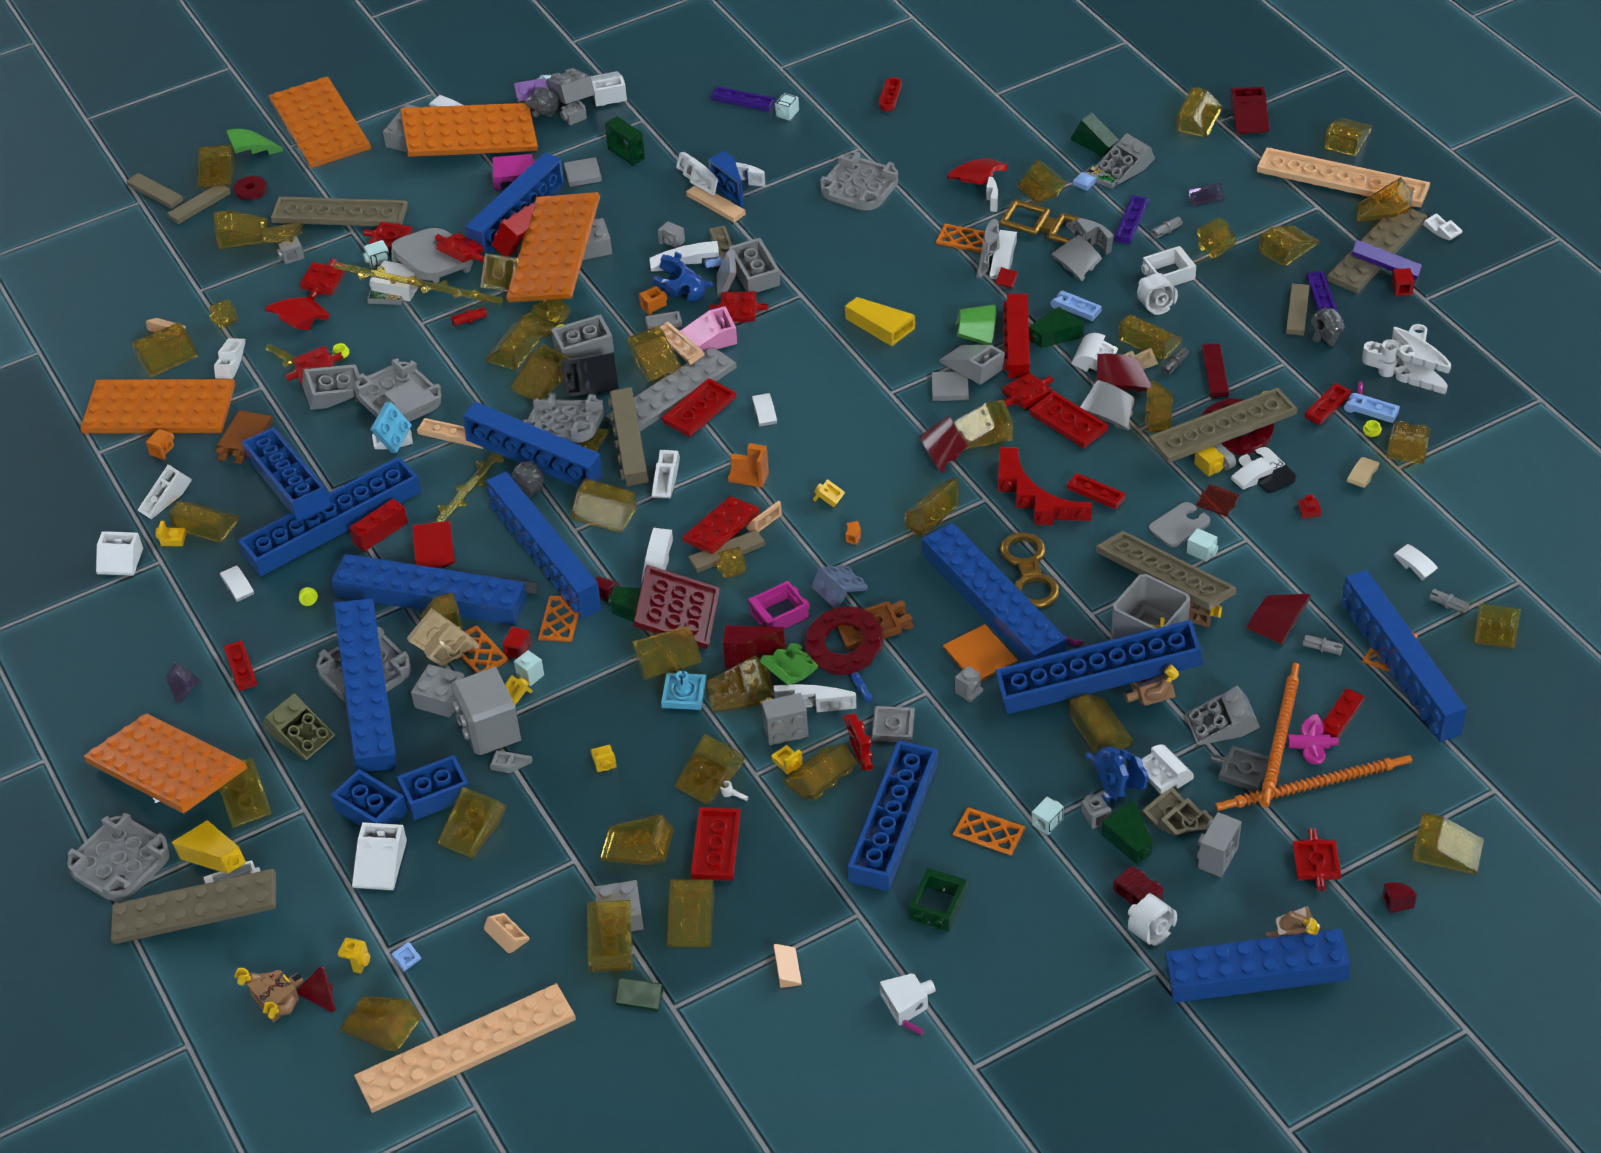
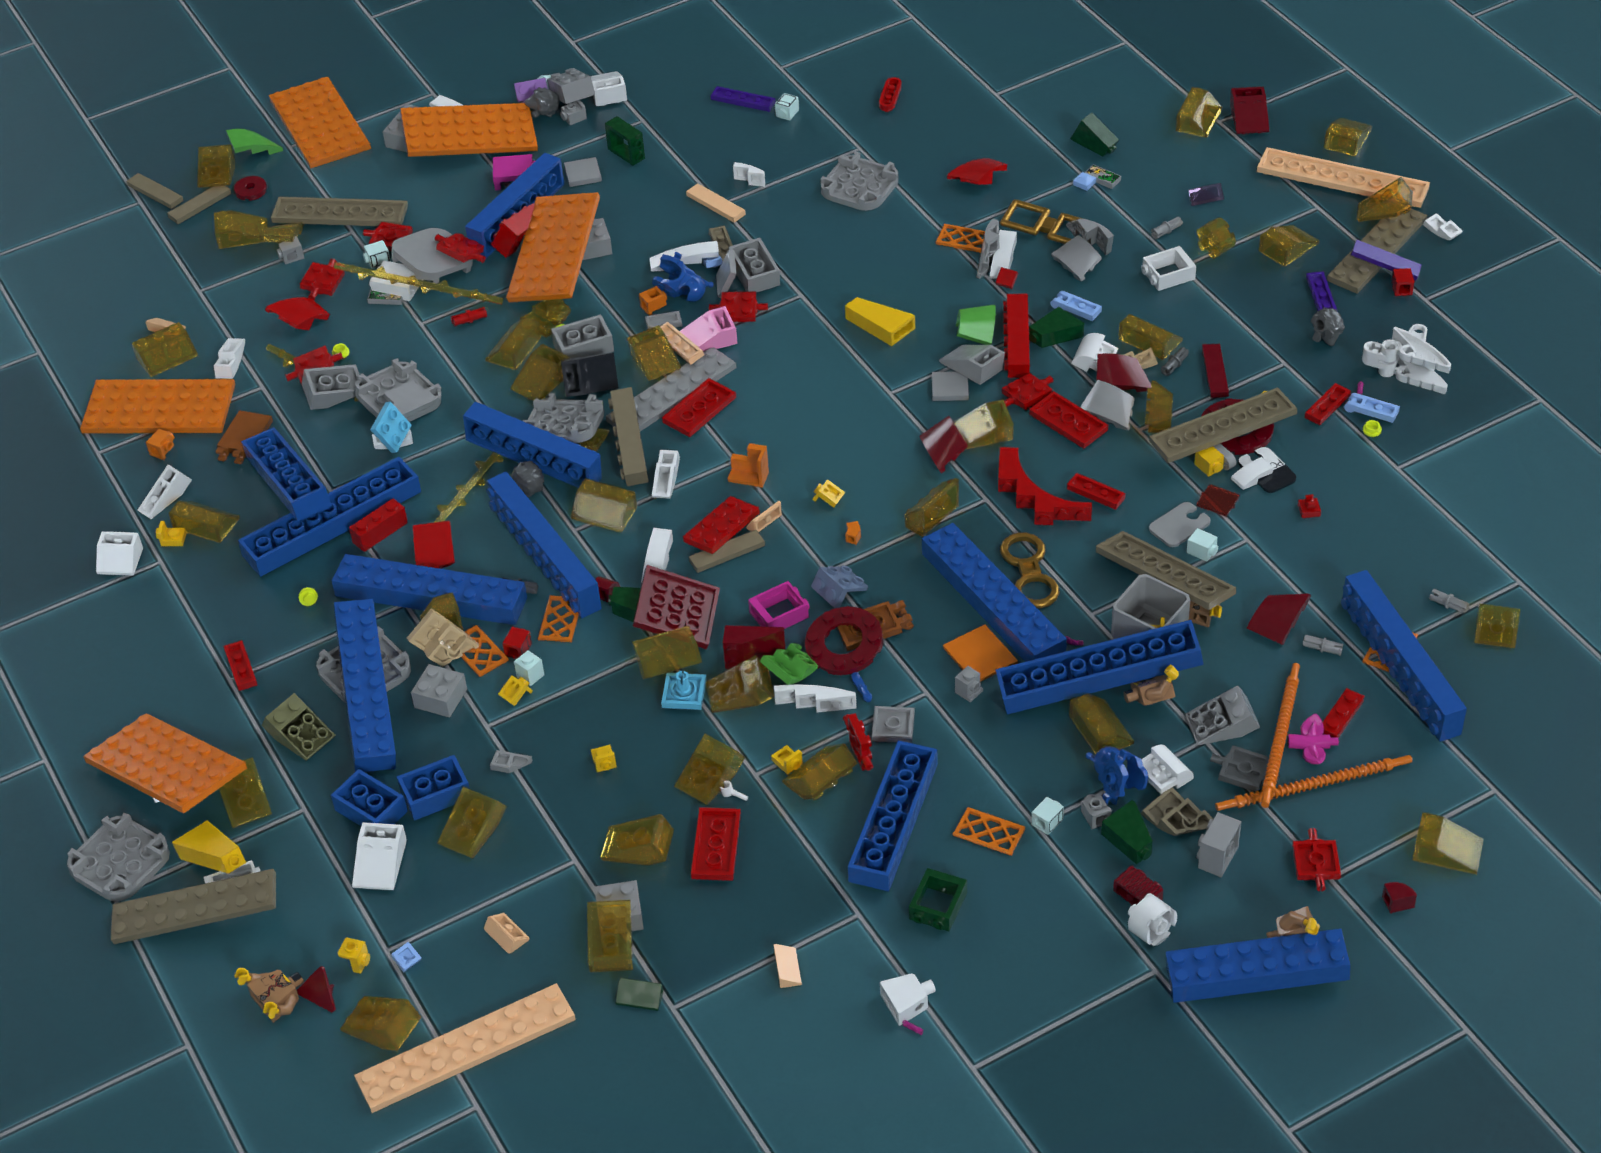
clear purple slope [165,663,201,703] -> none
clear yellow brick [209,299,239,329] -> none
white slope [220,565,254,602] -> none
light nougat tile [417,418,483,449] -> none
light grey plate [451,667,521,755] -> none
clear yellow slope [480,253,518,292] -> none
light grey brick [658,221,685,248] -> none
clear yellow slope [667,879,715,947] -> none
white slope [676,152,718,195] -> none
blue slope [708,151,744,208] -> none
clear yellow brick [715,547,746,578] -> none
white slope [752,393,777,427] -> none
light grey brick [762,693,809,745] -> none
white slope [986,177,998,212] -> none
clear yellow slope [1017,159,1067,204] -> none
light grey slope [1095,133,1155,184] -> none
dark purple tile [1114,195,1149,244] -> none
white brick [1137,273,1178,315] -> none
dark tan tile [1286,283,1310,336] -> none
tan slope [1347,457,1380,488] -> none
clear yellow slope [1386,421,1431,464] -> none
white slope [1394,544,1438,580] -> none

